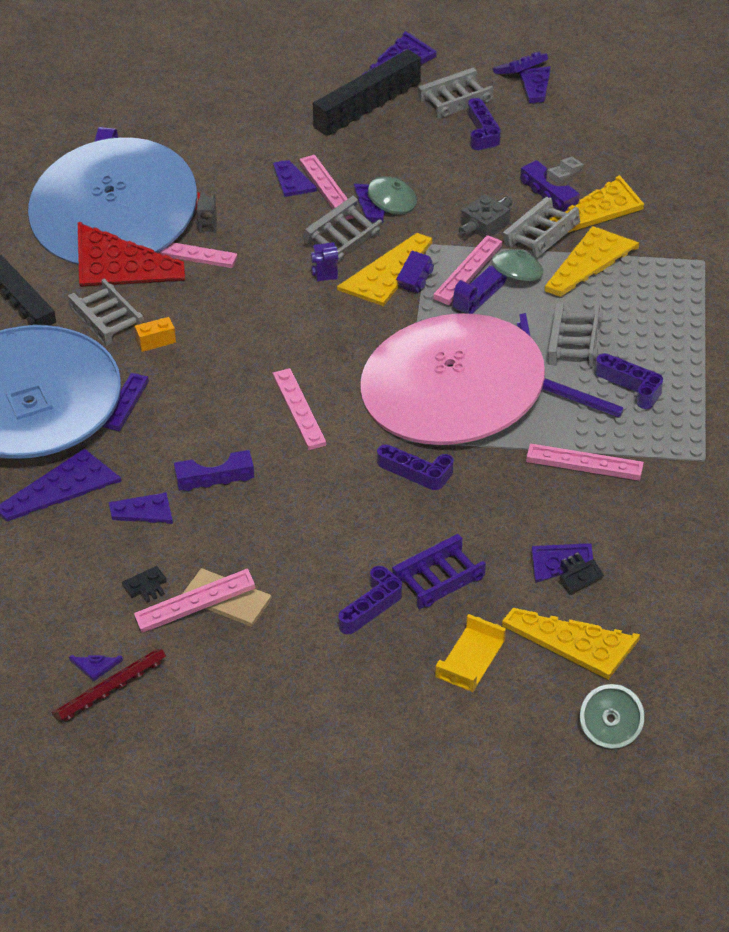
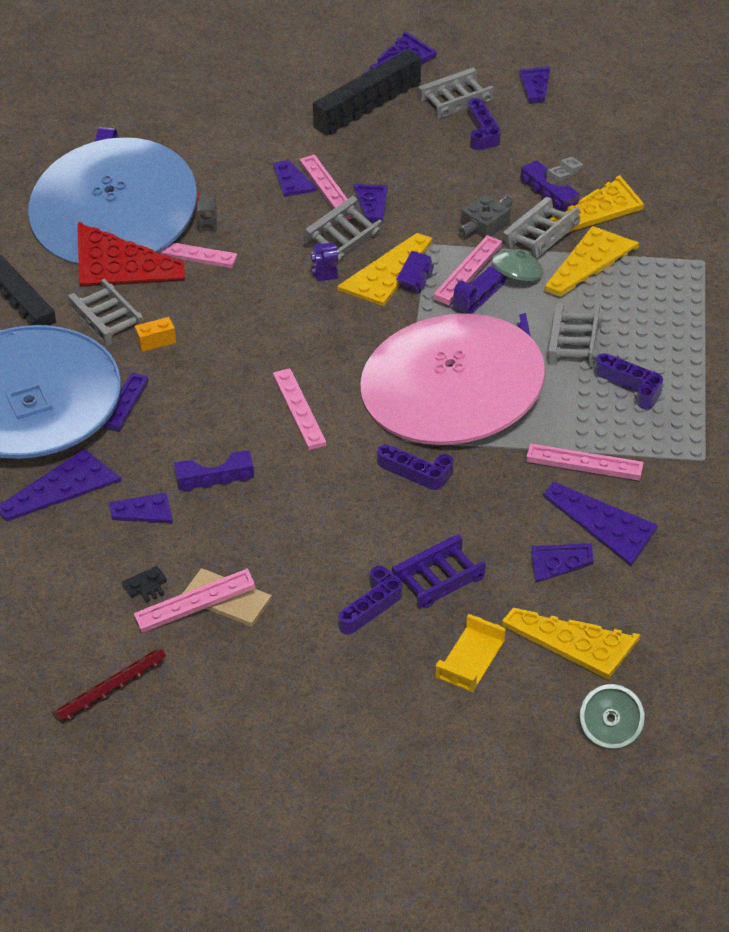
dark purple tile [69,655,123,682] -> none
sand green dish [368,176,417,214] -> none
dark purple wing [493,51,548,74] -> none
dark purple axle [542,378,623,417] -> none
black hinge [559,552,604,595] -> none
none -> dark purple wing [544,482,658,567]

